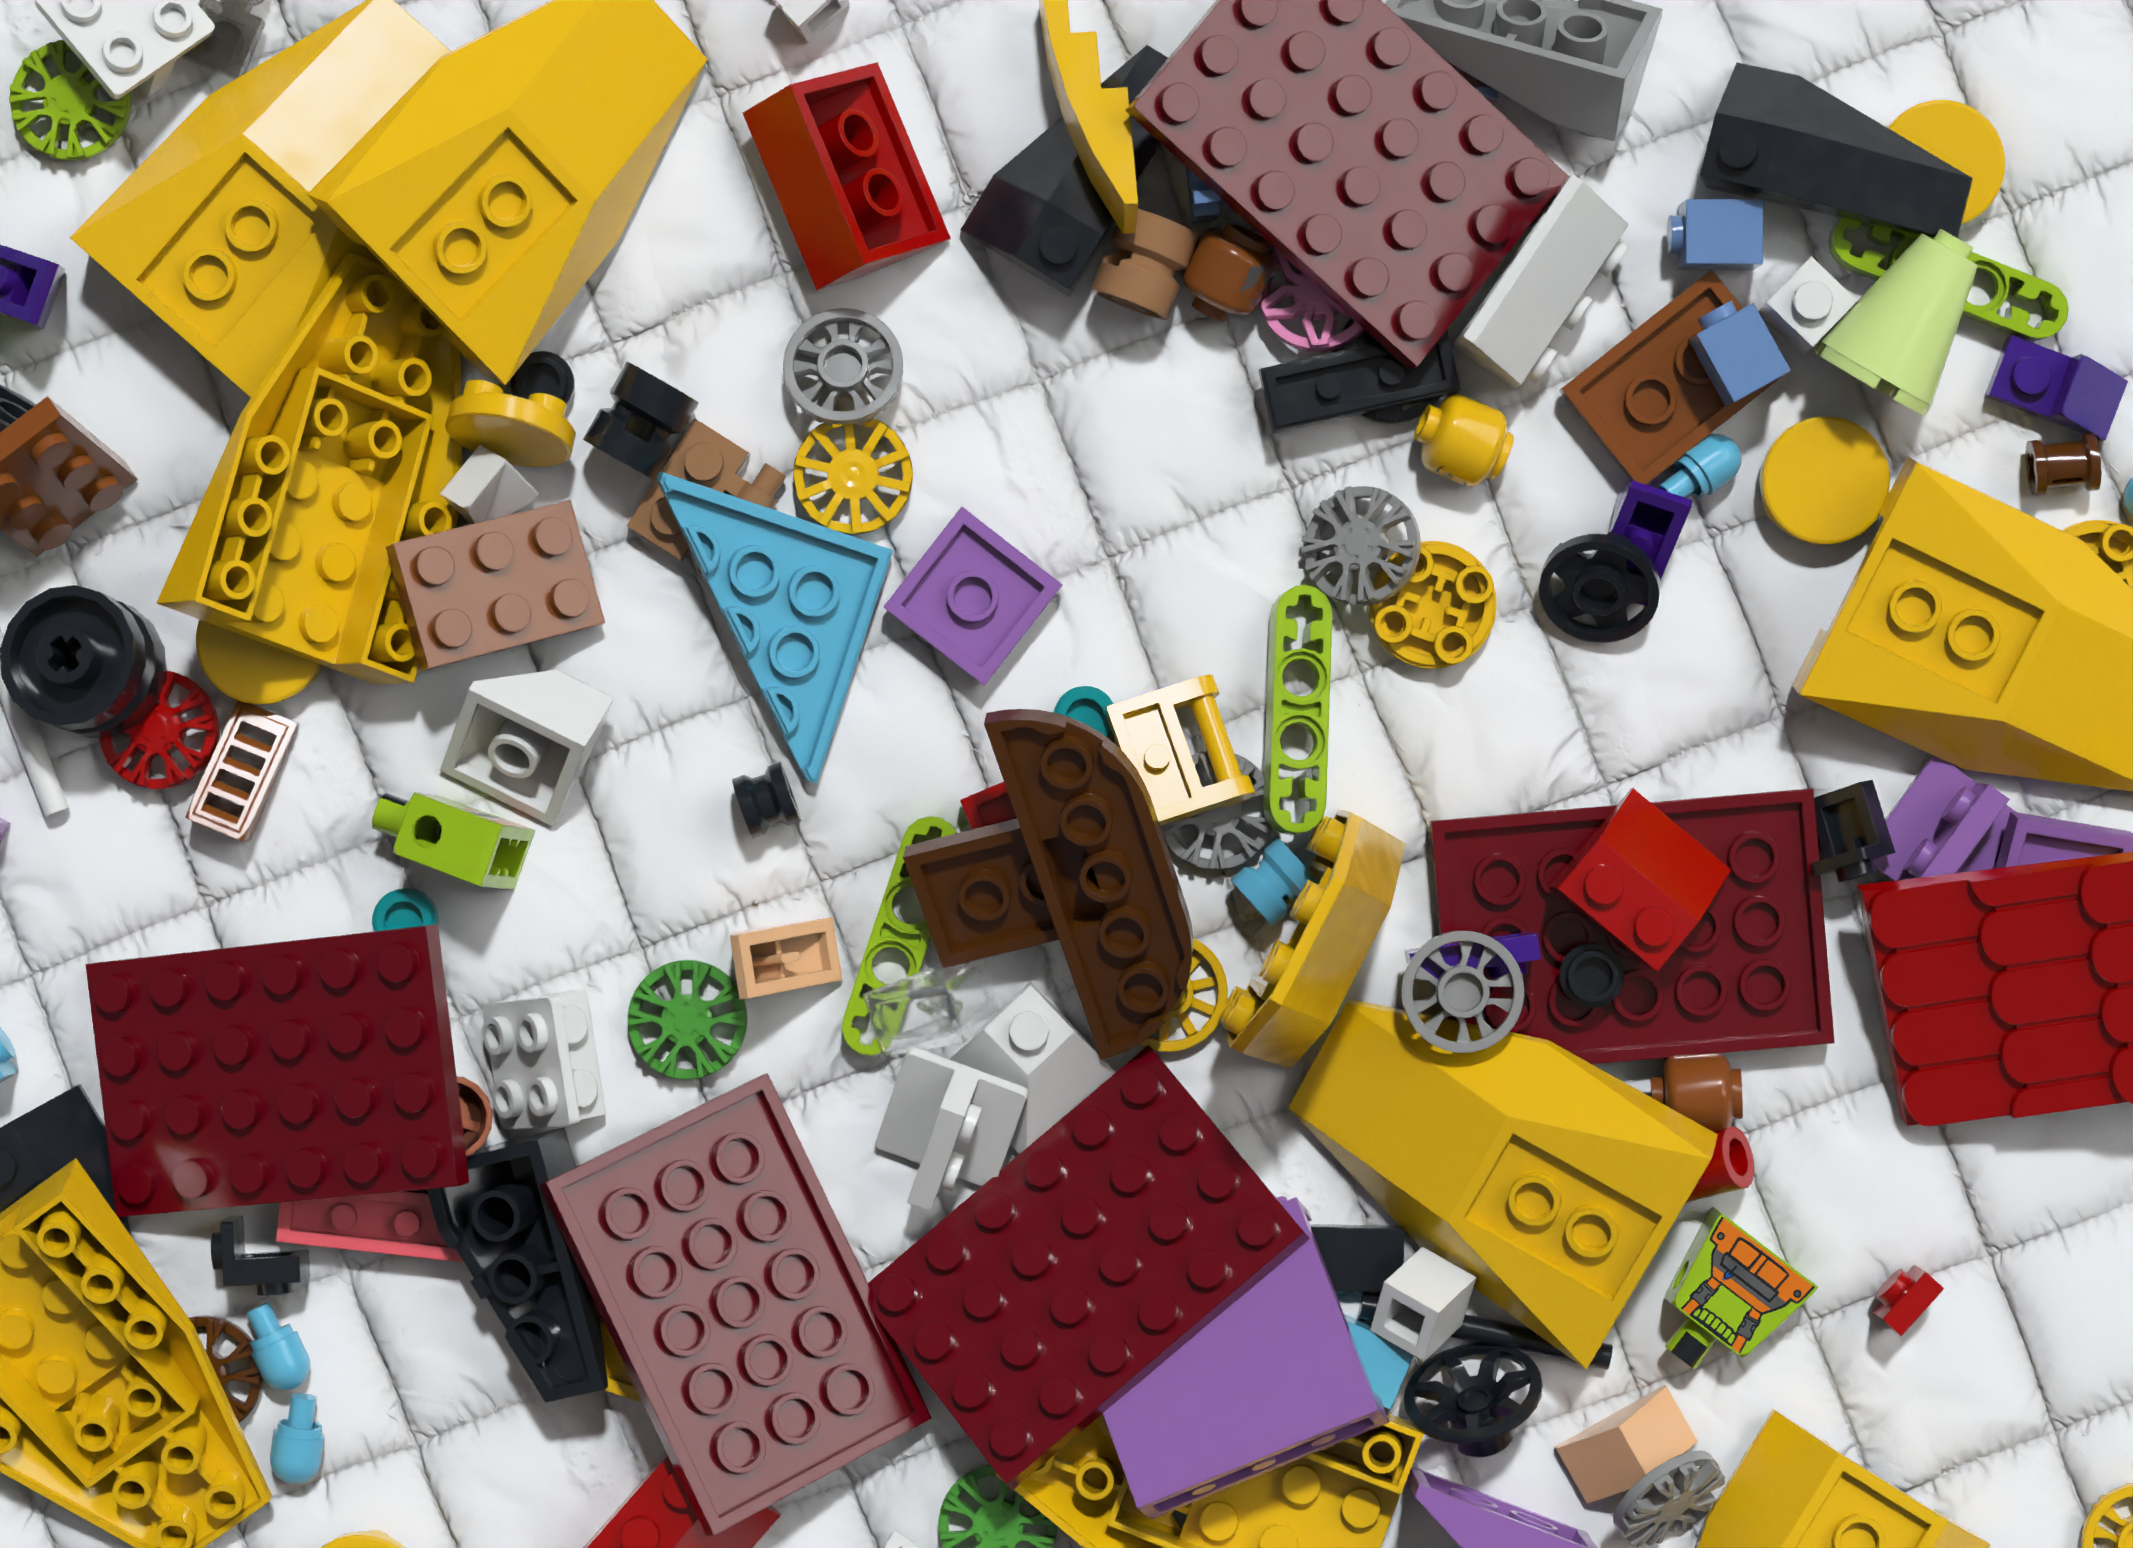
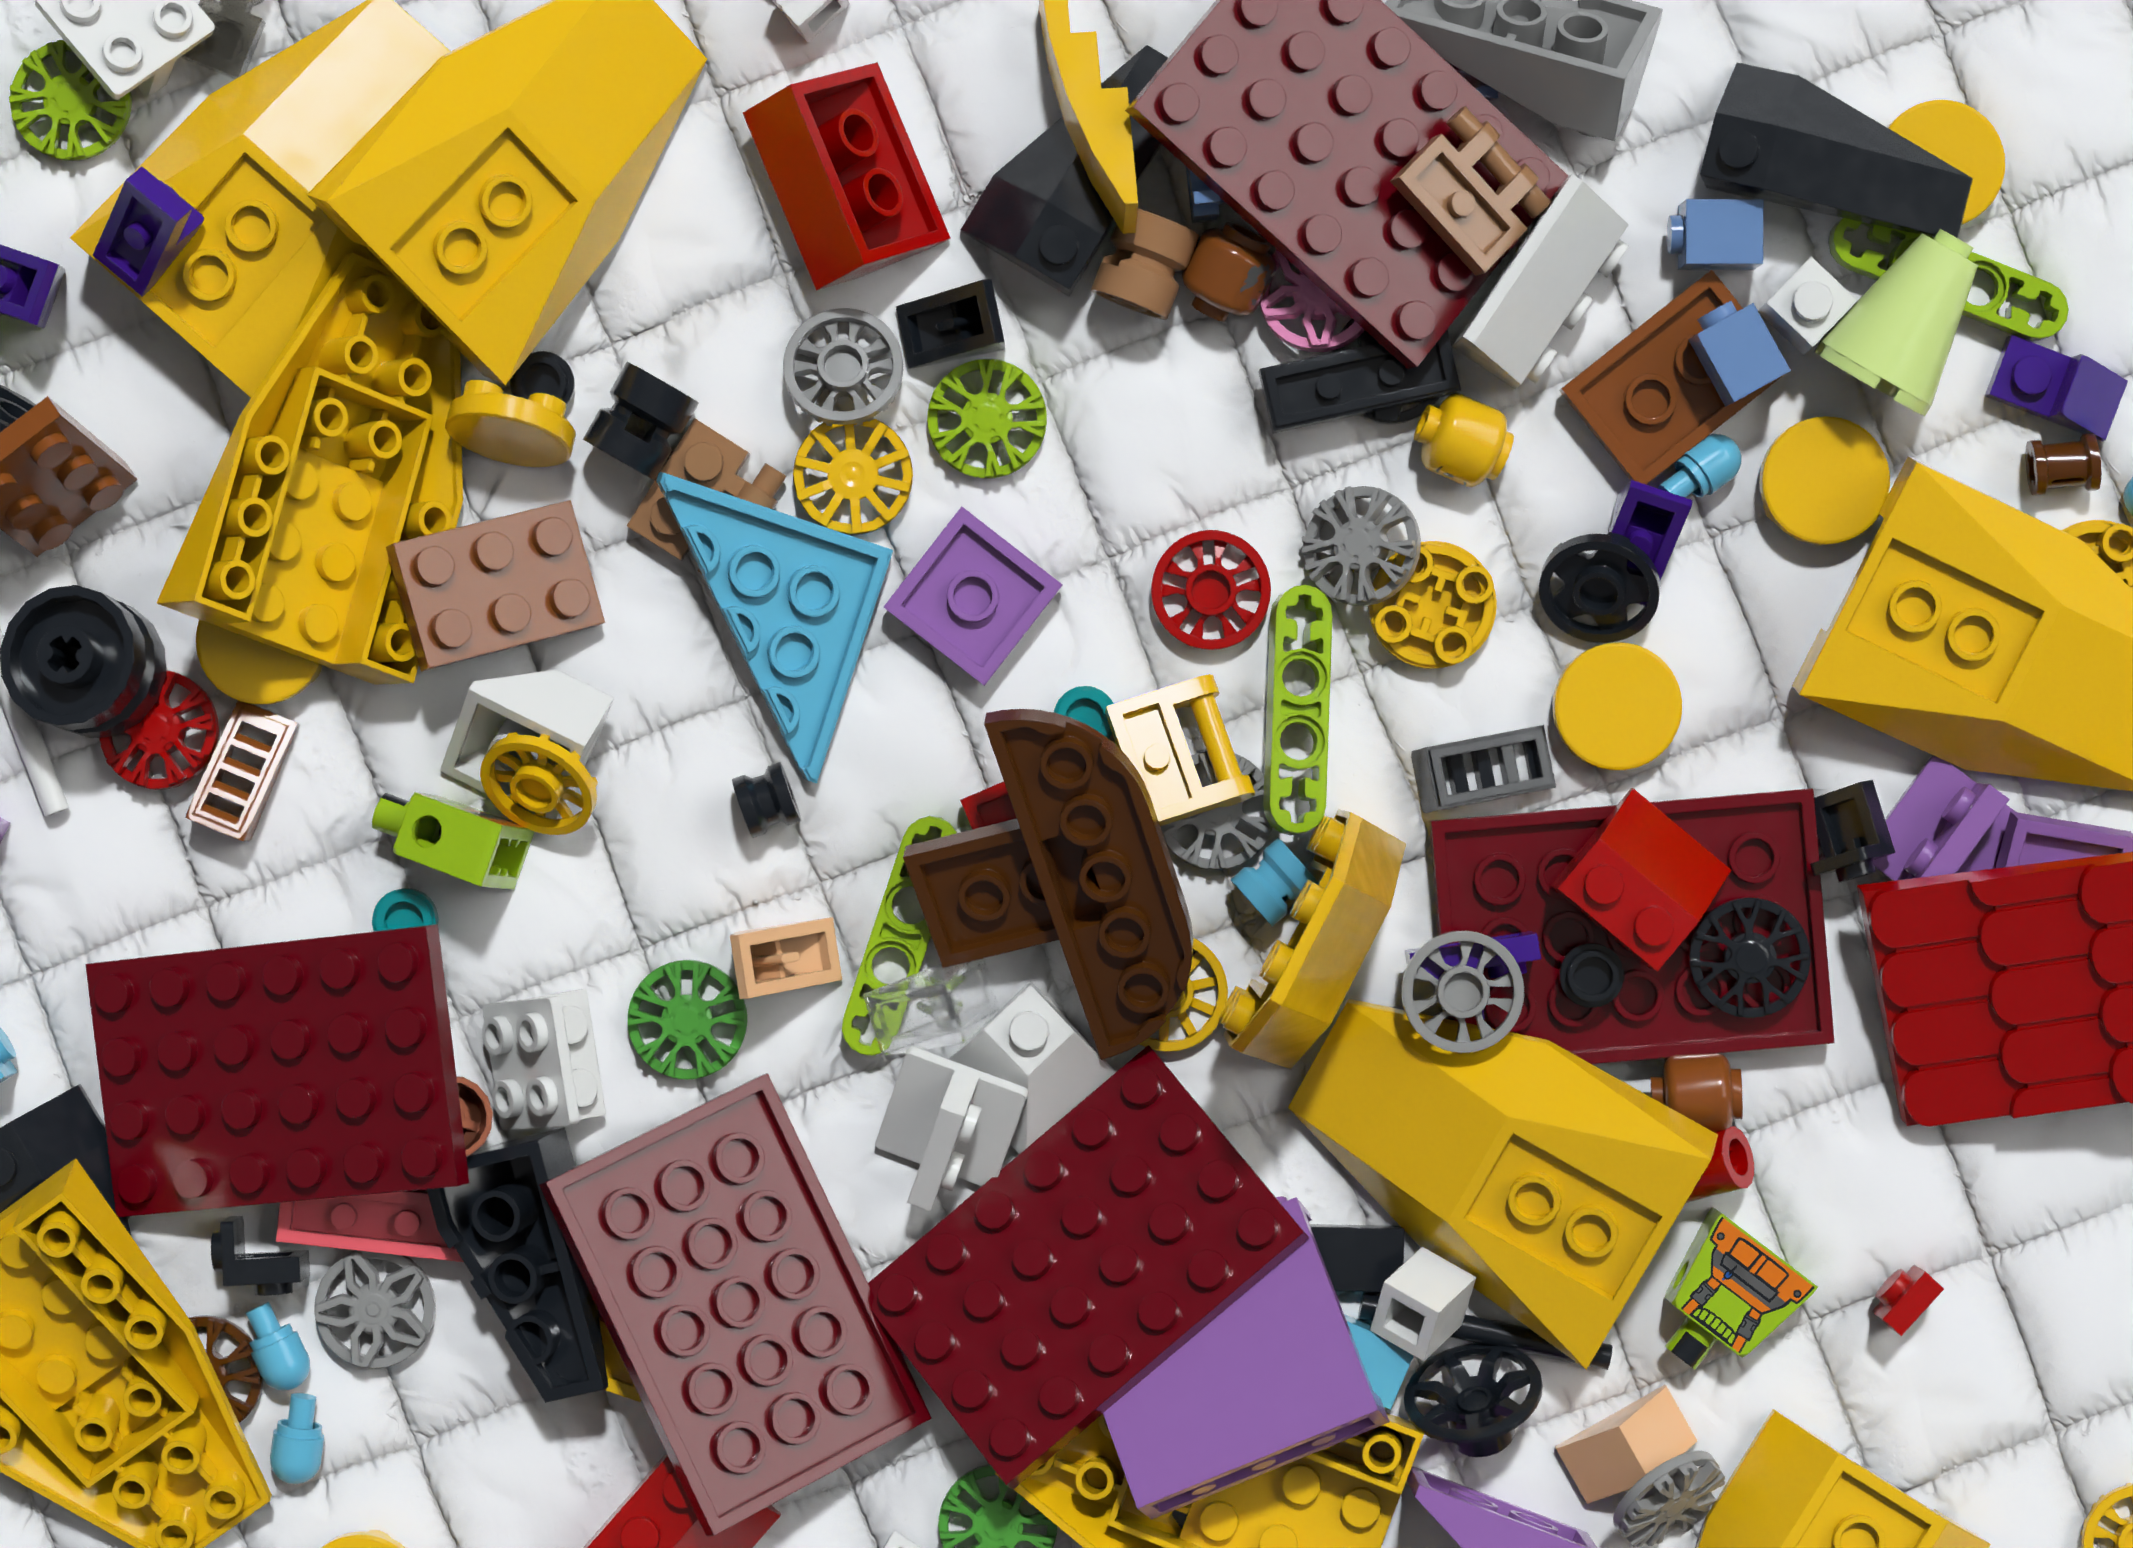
white slope [440,445,539,524] -> none
none -> dark purple slope [93,167,204,297]
none -> light grey wheel [314,1251,436,1368]
none -> yellow wheel [480,732,598,835]
none -> black slope [896,279,1005,369]
none -> lime wheel [927,359,1047,479]
none -> red wheel [1151,530,1271,650]
none -> medium nougat plate [1390,106,1551,276]
none -> black slope [1411,725,1556,813]
none -> yellow tile [1552,642,1682,770]
none -> black wheel [1689,897,1811,1018]

